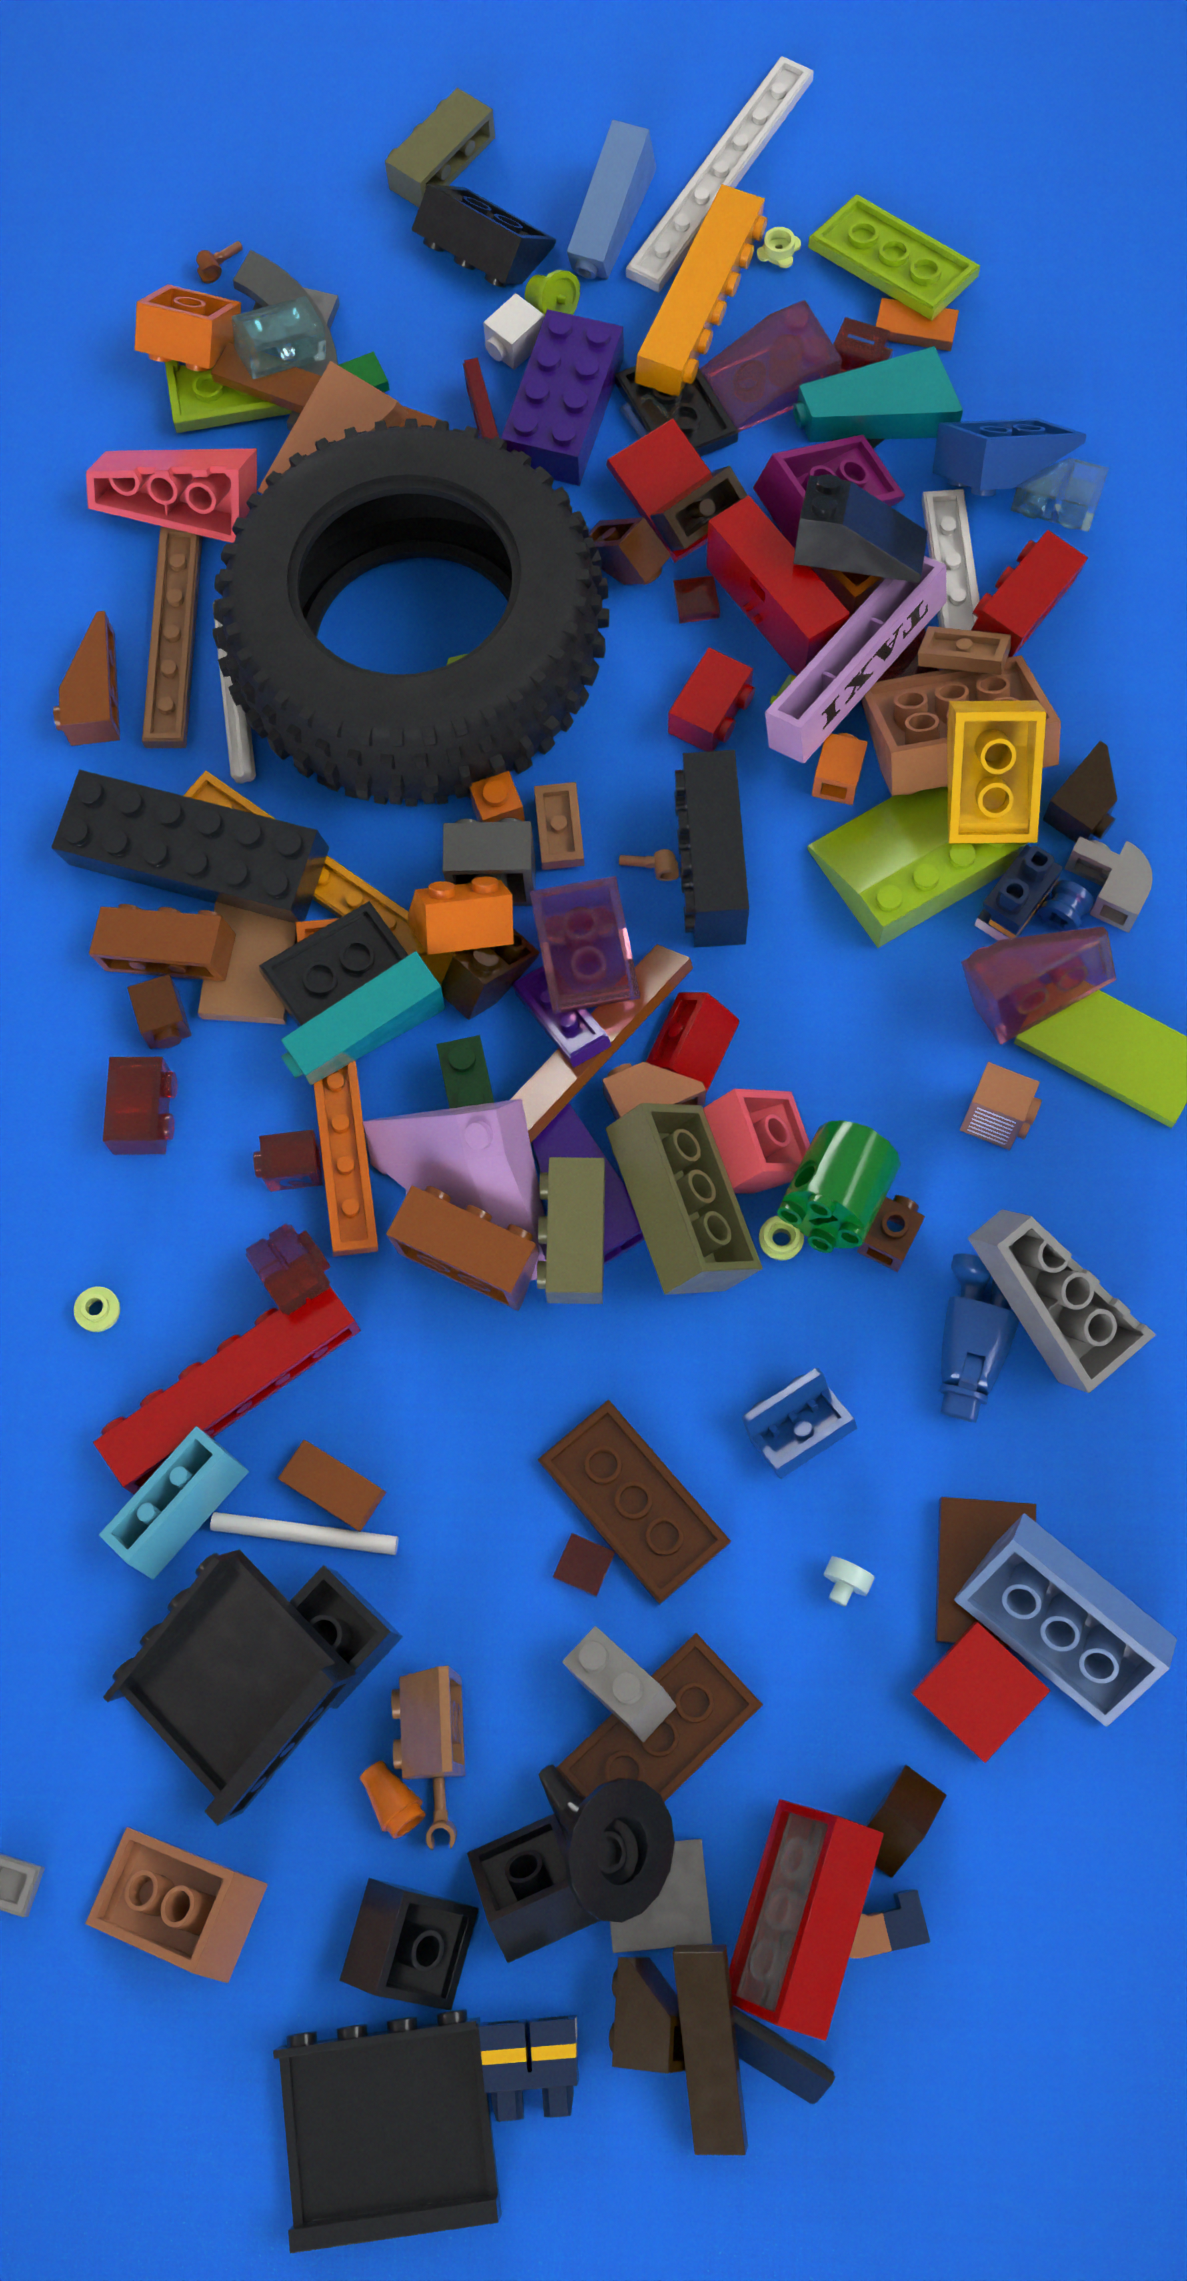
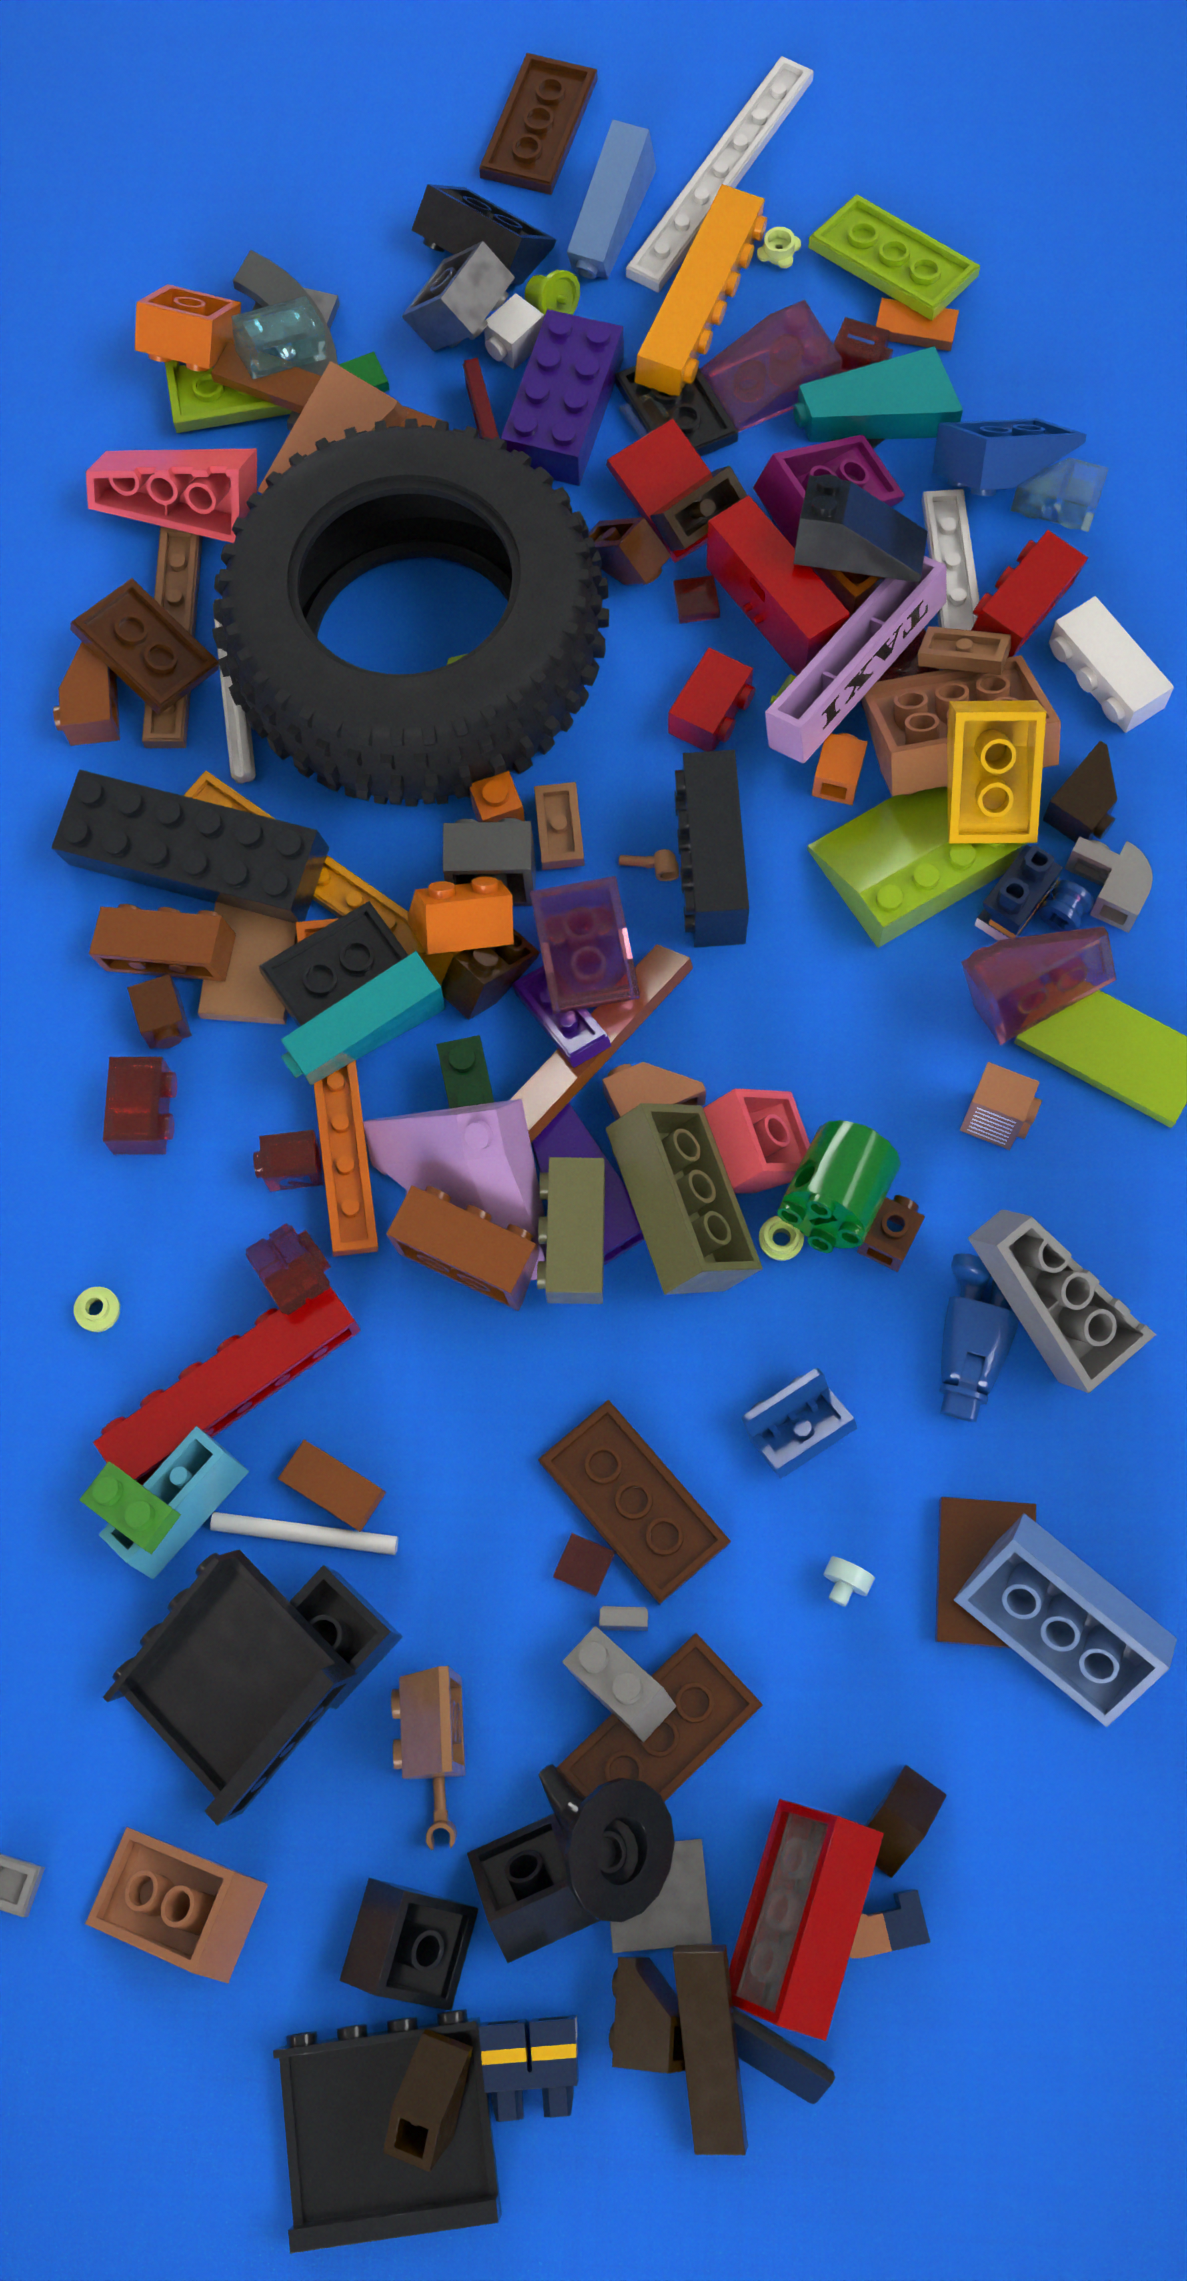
dark orange hand [196,241,243,283] -> none
orange cone [359,1761,426,1839] -> none
olive brick [385,87,495,208] -> none
red panel [645,992,739,1093] -> none
red tile [911,1621,1051,1763] -> none
none -> reddish brown tile [70,578,219,715]
none -> bright green plate [79,1461,181,1555]
none -> dark brown slope [383,2029,473,2172]
none -> flat silver brick [402,241,515,351]
none -> reddish brown tile [479,53,598,195]
none -> light grey tile [599,1606,648,1631]
none -> white brick [1049,596,1174,733]

